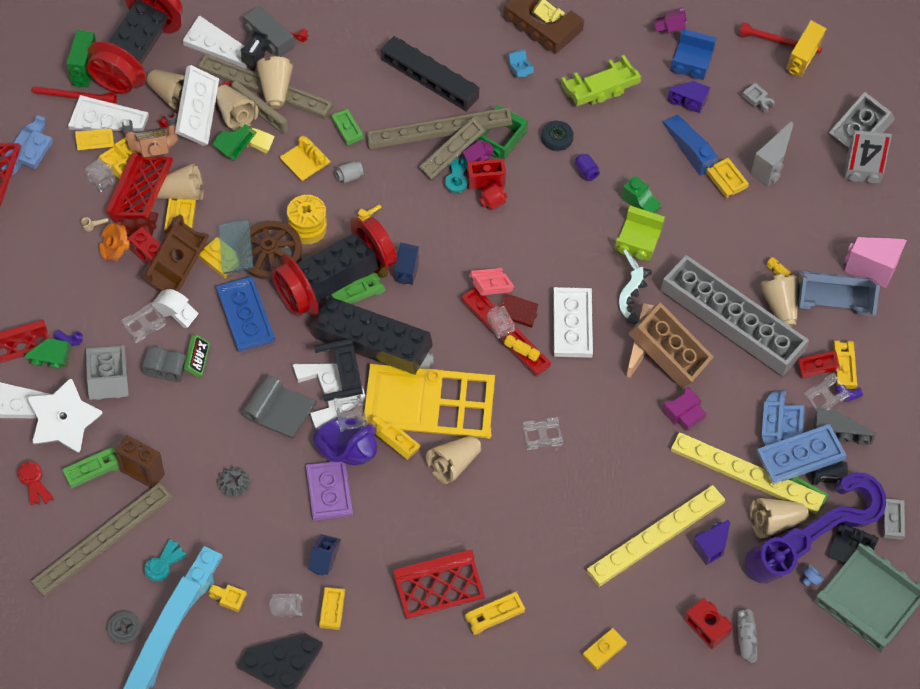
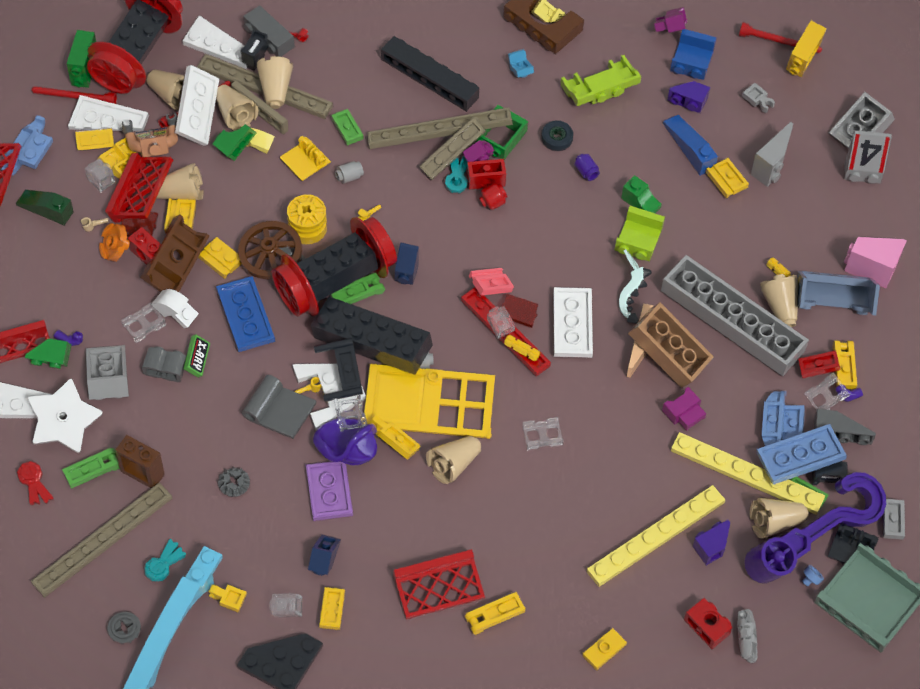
clear light blue piece [219,219,254,274] -> none
none -> dark green slope [16,190,74,226]
none -> yellow hand [295,377,322,394]

